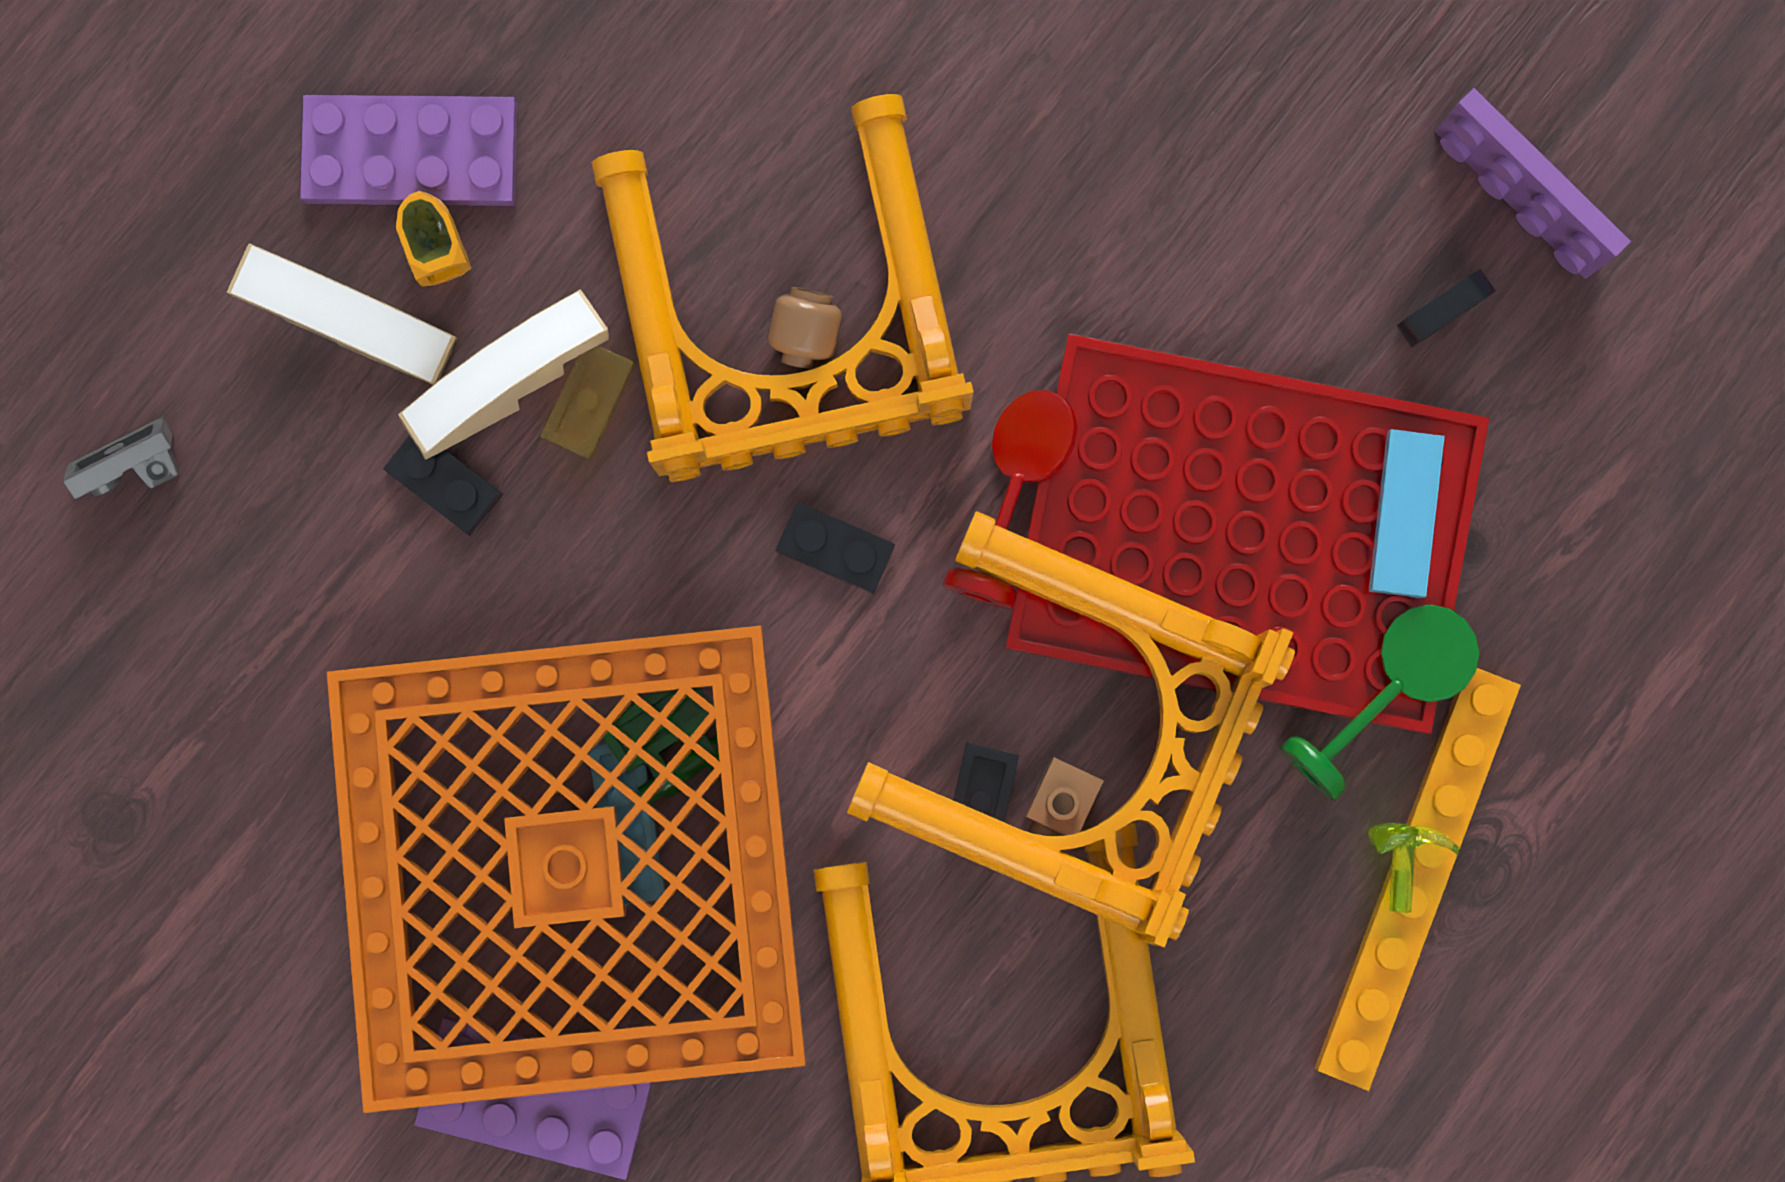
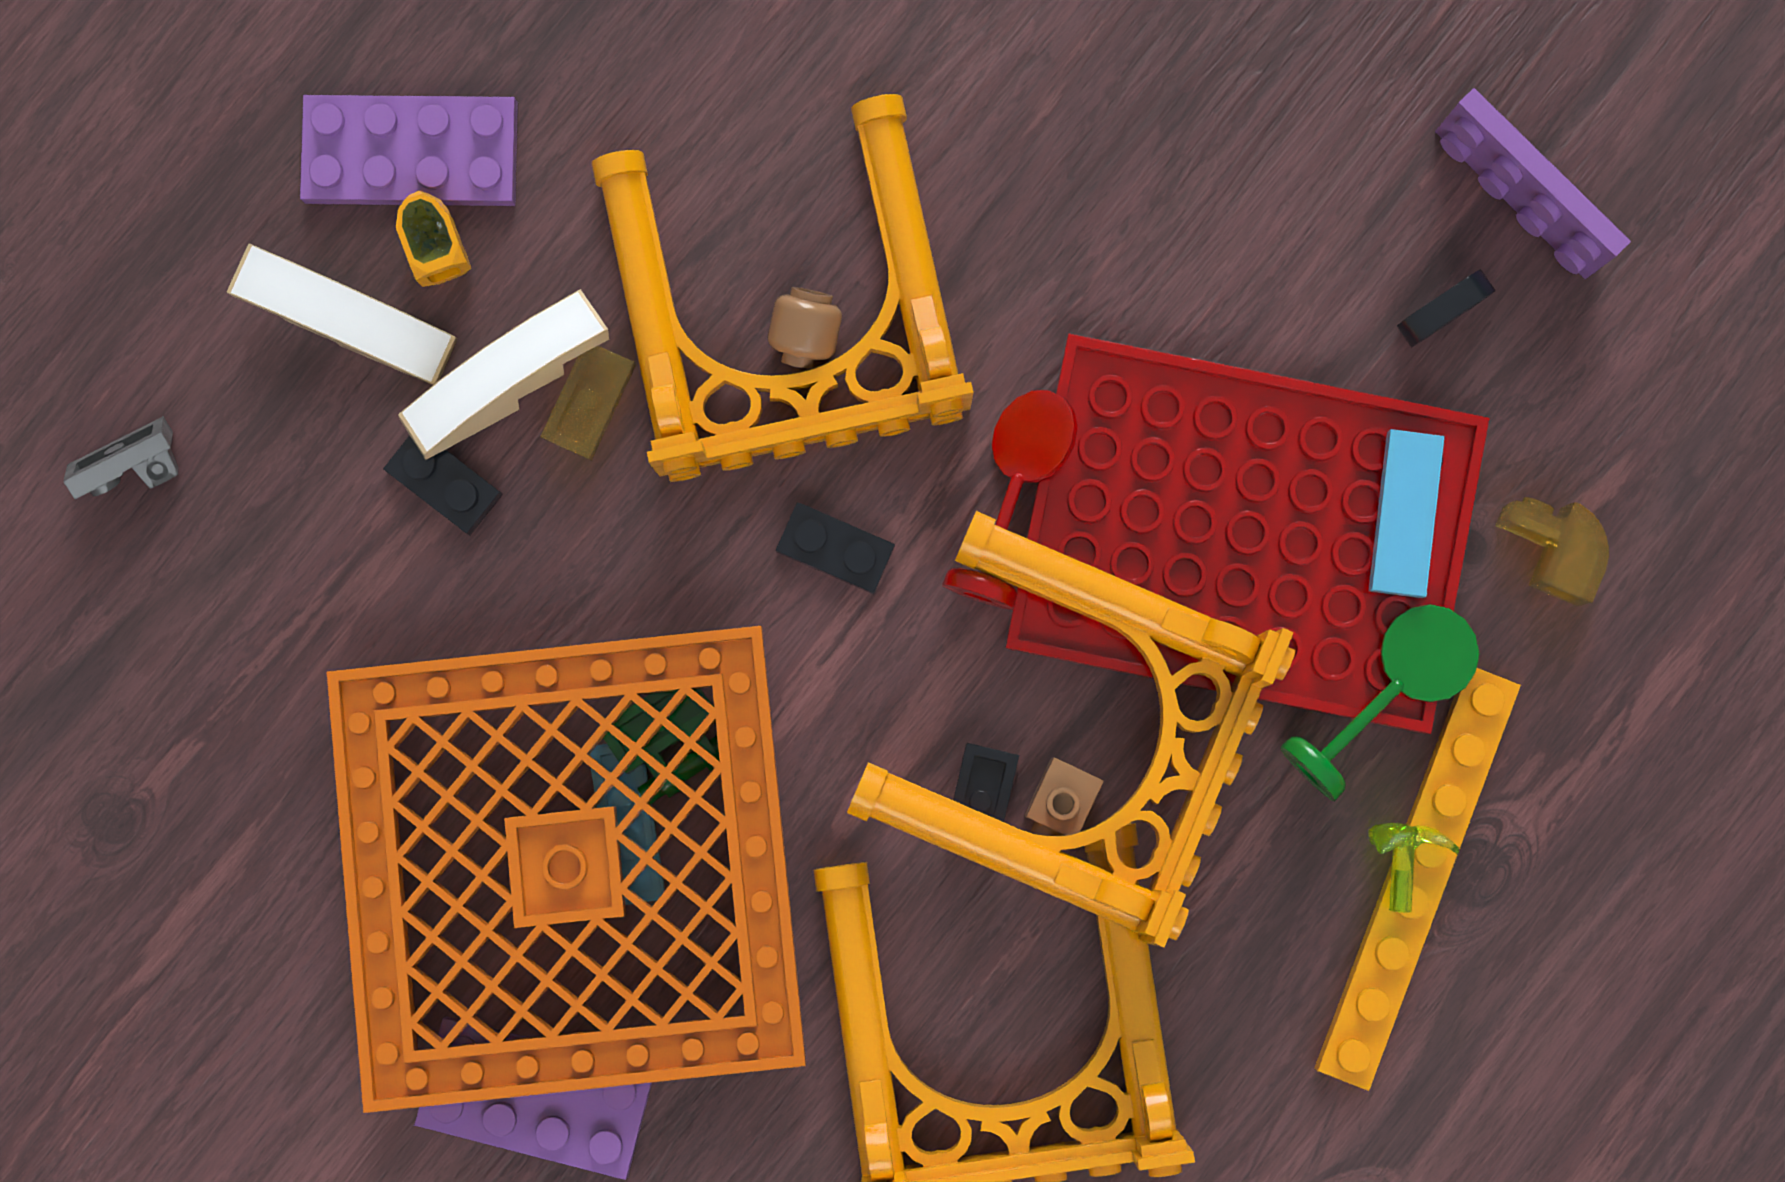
none -> clear yellow brick [1495,497,1609,606]

